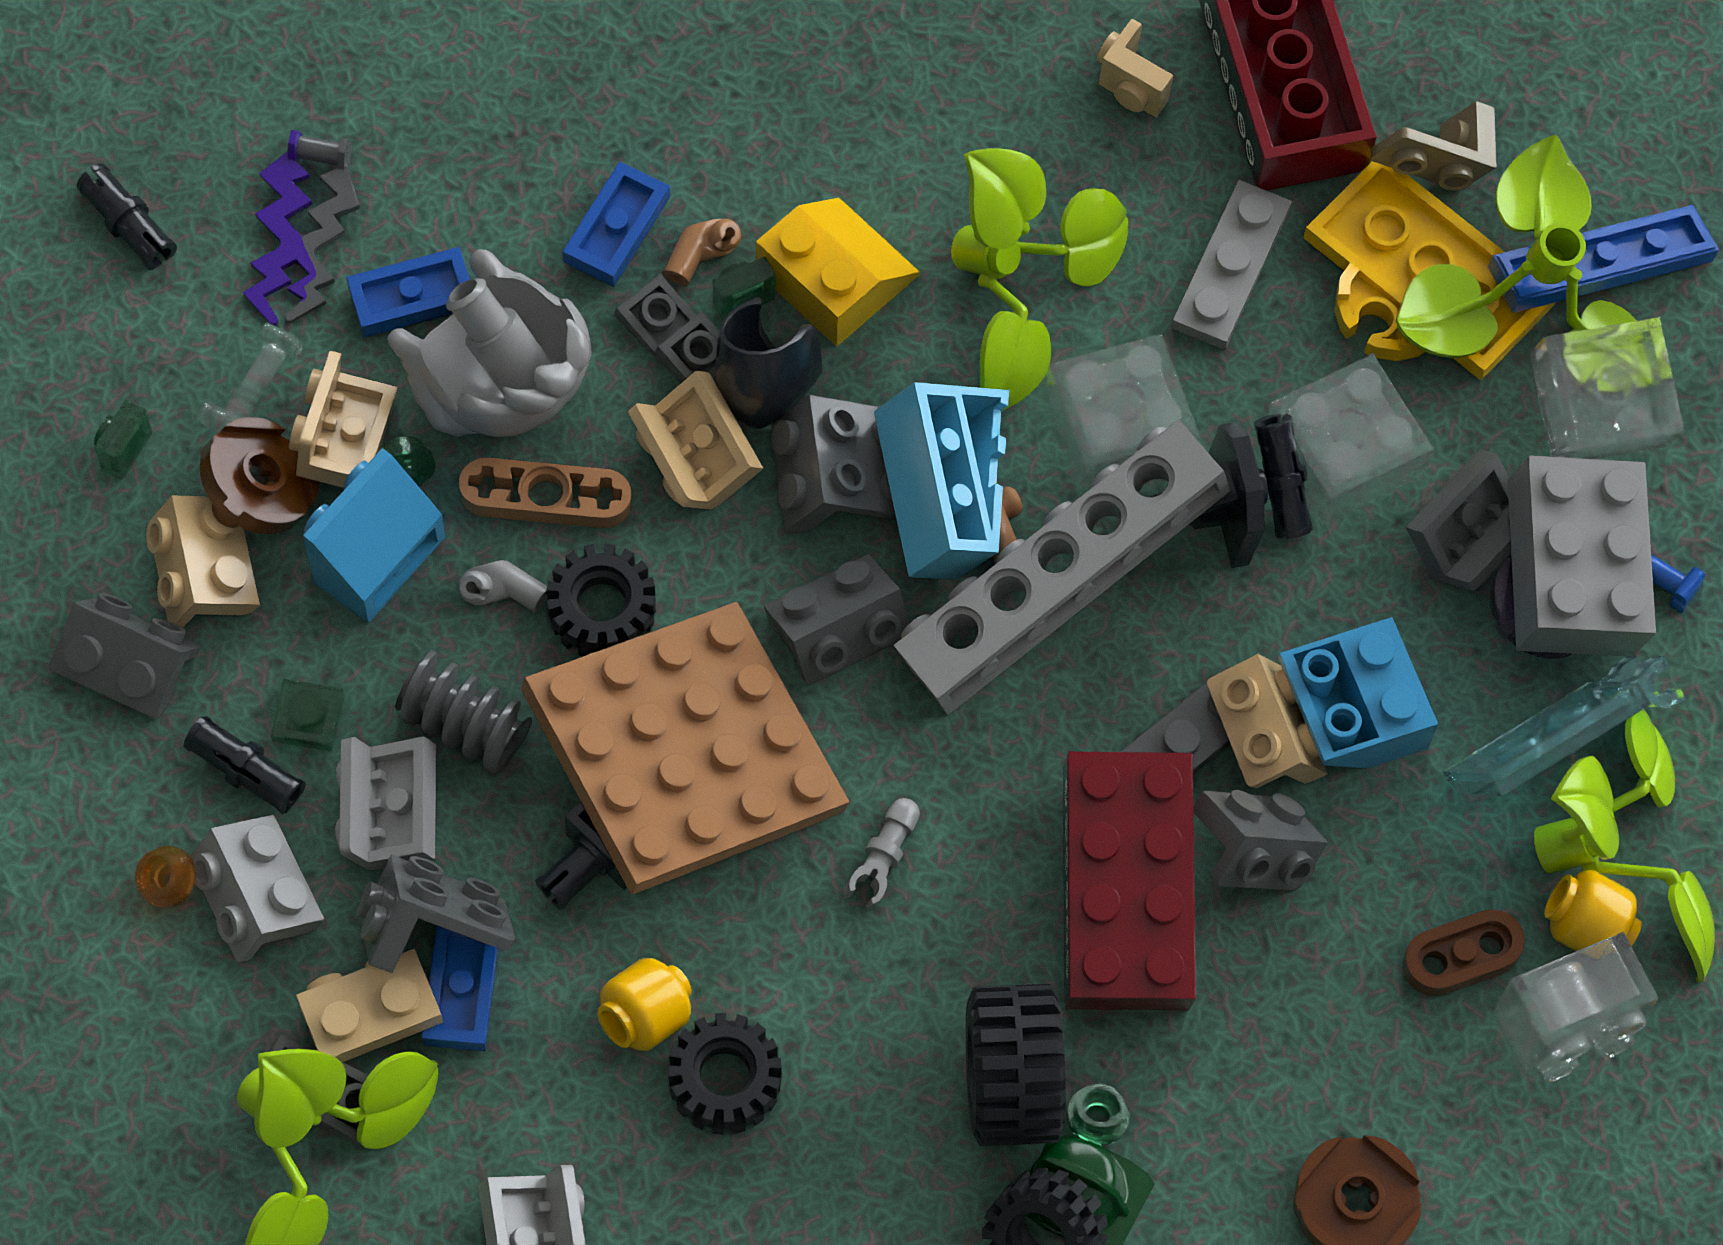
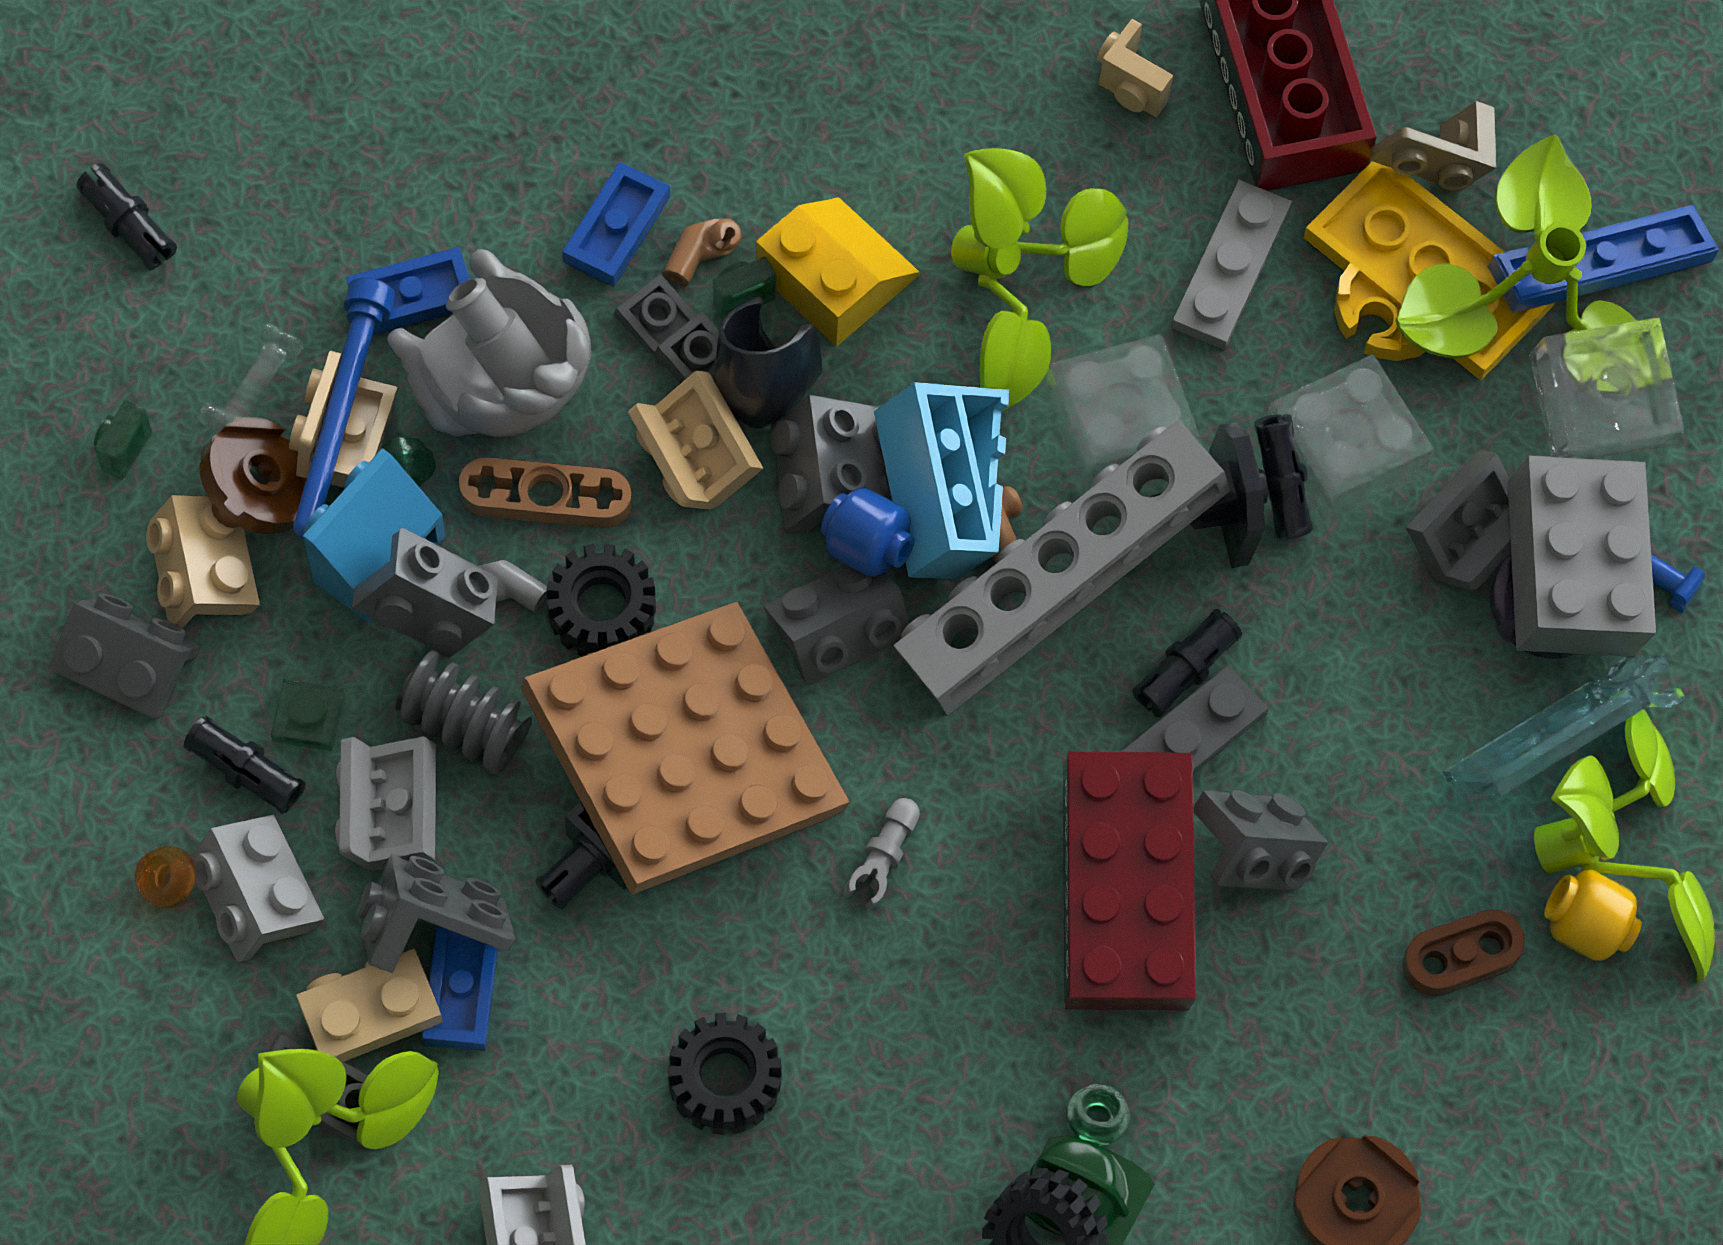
piece [243,130,360,326] -> none
yellow head [597,958,692,1051] -> none
black tyre [966,984,1066,1146] -> none
tan bracket [1207,654,1327,788] -> none
dark azure slope [1278,617,1438,768] -> none
clear brick [1492,932,1659,1082] -> none
none -> blue piece [293,278,396,539]
none -> dark grey bracket [352,528,498,657]
none -> blue head [821,488,915,577]
none -> black pin [1132,609,1242,717]

